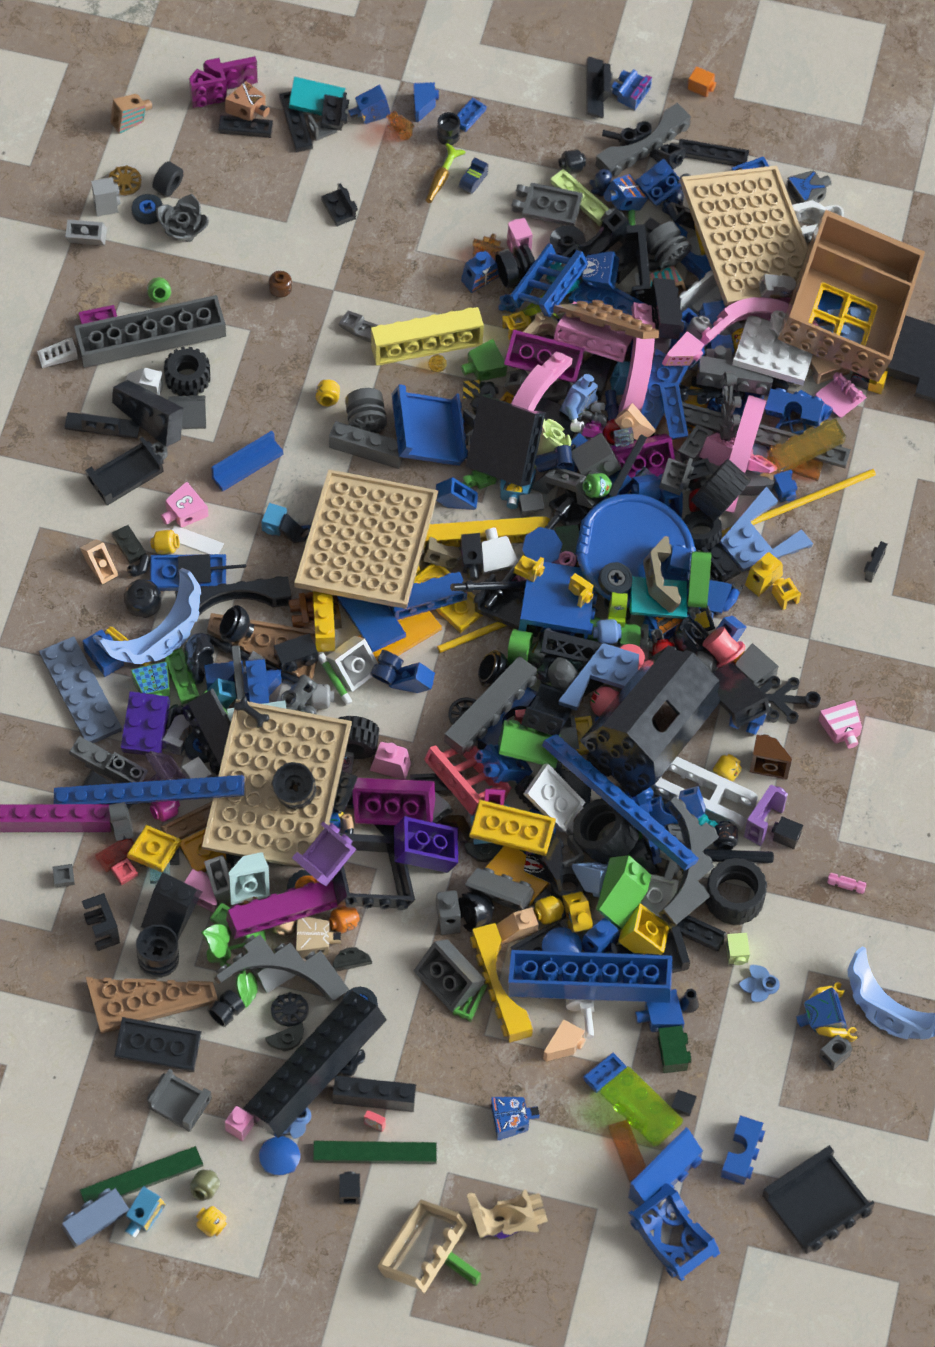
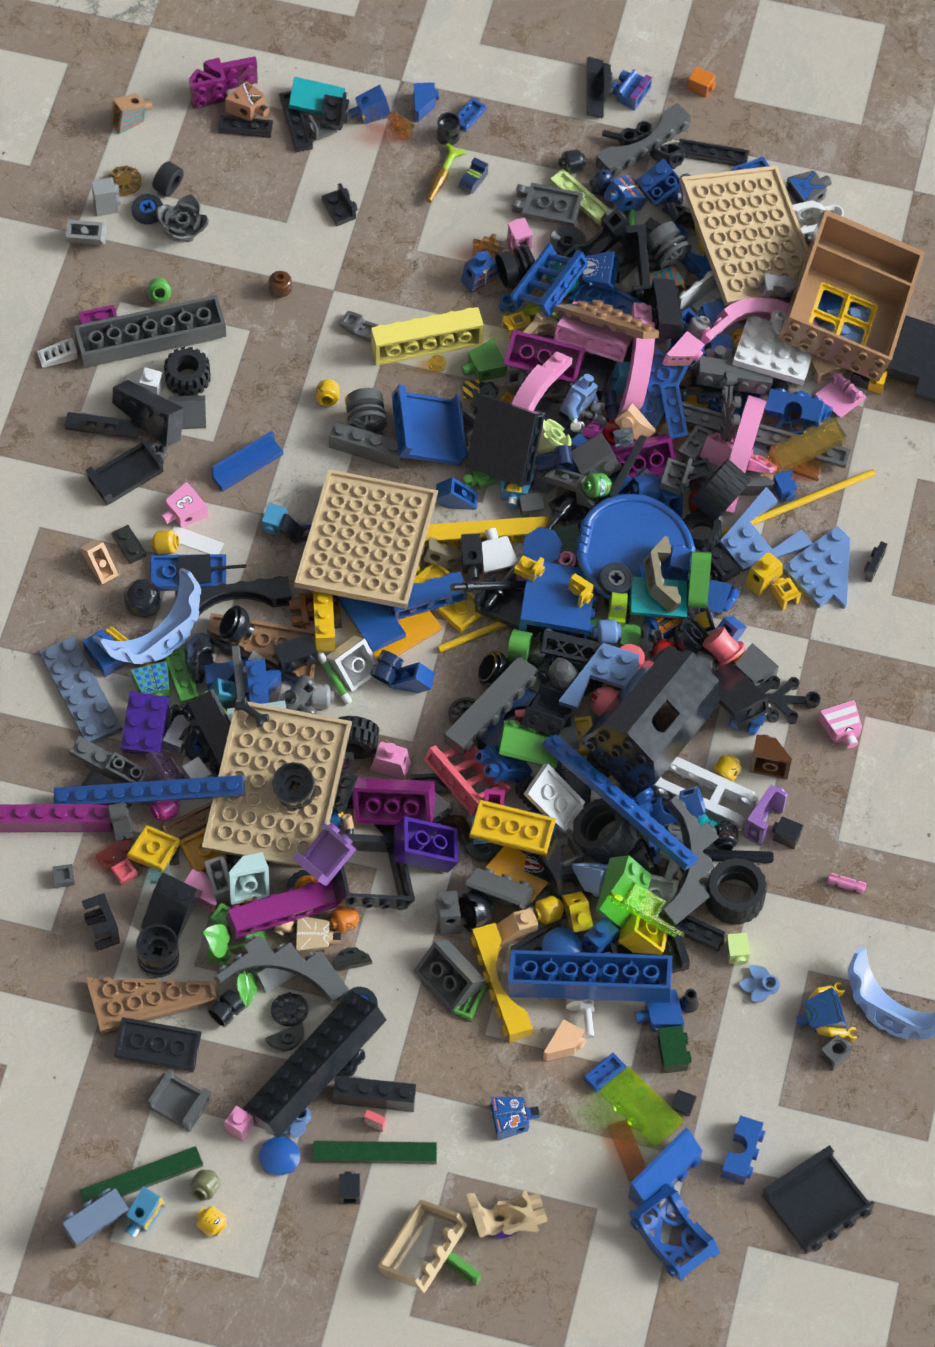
black arm [127,555,150,577] -> none
none -> clear neon green bracket [607,882,685,937]
none -> medium blue wing [783,526,850,609]

